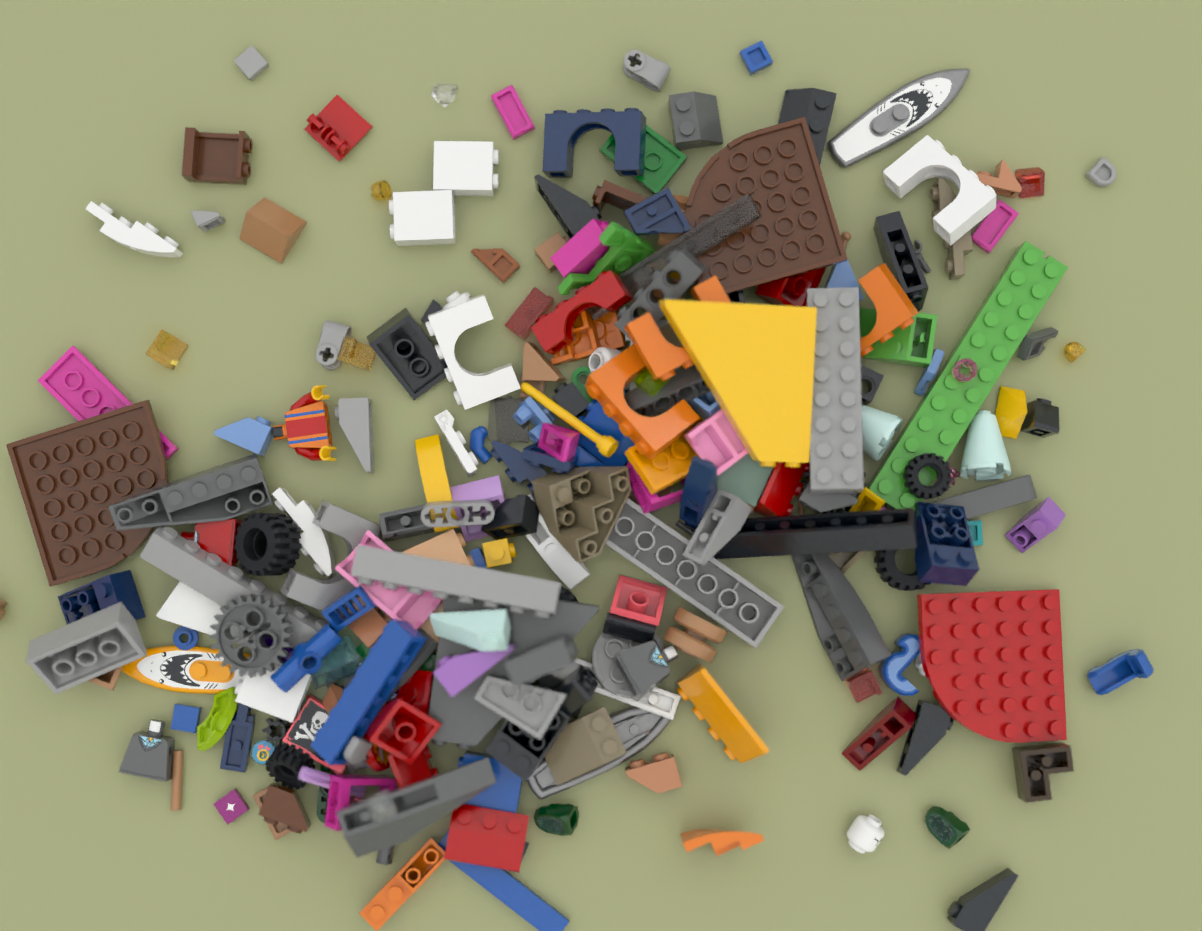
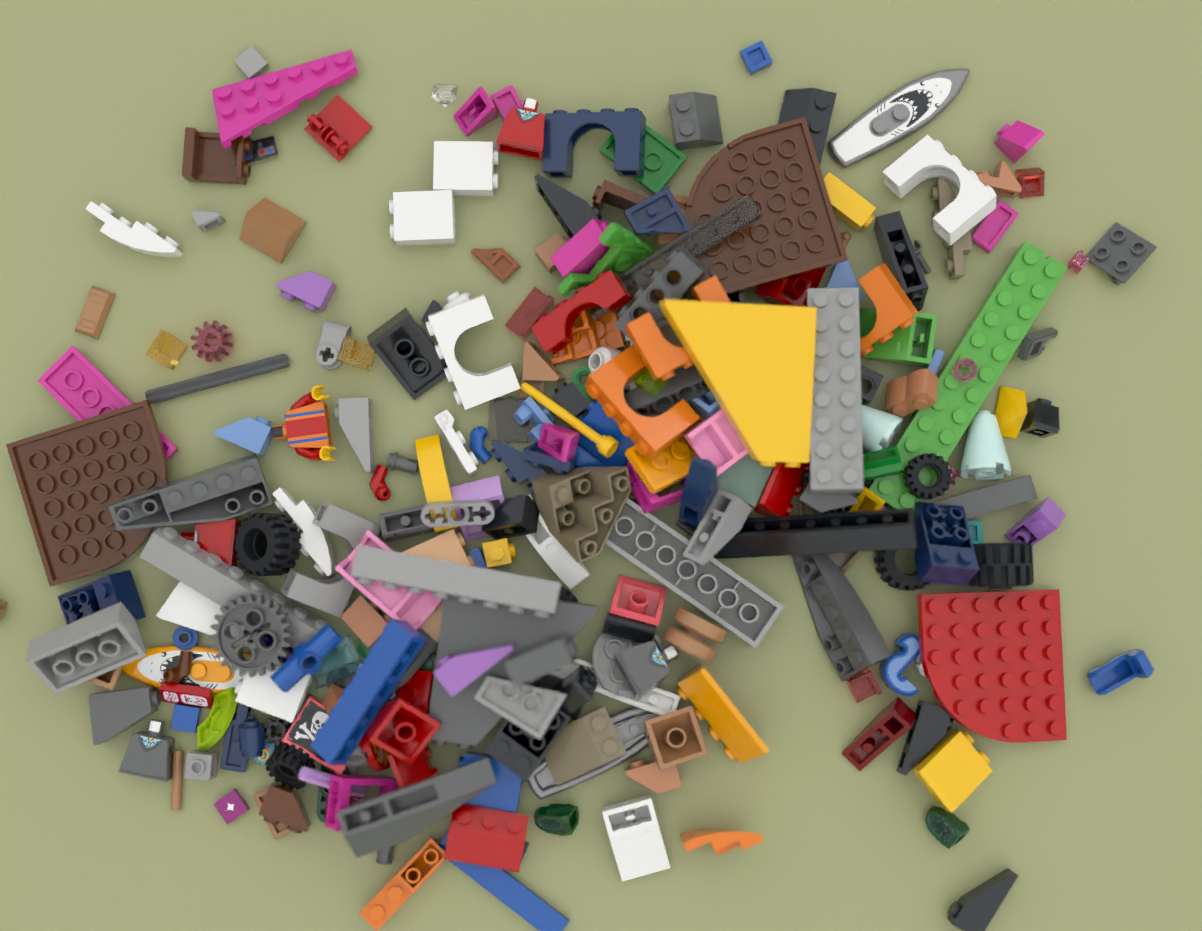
blue slope [321,585,376,632] -> none
light grey tile [344,736,373,765] -> none
clear slope [363,789,399,825] -> none
clear yellow hinge [370,180,391,201] -> none
light aqua slope [430,609,511,651] -> none
light grey piece [623,50,671,92] -> none
white head [847,814,885,854] -> none
dark brown brick [1012,742,1074,802] -> none
clear yellow hinge [1064,342,1086,363] -> none
light grey tile [1085,156,1117,188] -> none
none -> medium nougat tile [74,286,115,339]
none -> dark grey slope [89,686,161,745]
none -> dark grey axle [145,354,290,404]
none -> red tile [159,681,214,709]
none -> reddish brown arm [163,651,193,684]
none -> light grey brick [184,749,220,781]
none -> clear pink gear [191,320,234,363]
none -> dark pink wing [212,50,358,149]
none -> black sticker [234,136,278,167]
none -> dark blue brick [238,718,265,758]
none -> medium lavender slope [275,271,337,312]
none -> red arm [369,464,391,501]
none -> dark grey pin [386,452,419,475]
none -> dark pink slope [453,87,498,136]
none -> torso [496,98,545,161]
none -> white slope [602,794,670,882]
none -> medium nougat slope [644,705,708,770]
none -> yellow brick [824,172,876,232]
none -> green piece [863,446,903,481]
none -> nougat brick [885,369,938,417]
none -> yellow slope [912,728,992,813]
none -> black wheel [967,543,1034,589]
none -> dark pink slope [994,120,1045,164]
none -> clear pink bush [1067,249,1090,274]
none -> dark grey hinge [1084,222,1157,285]

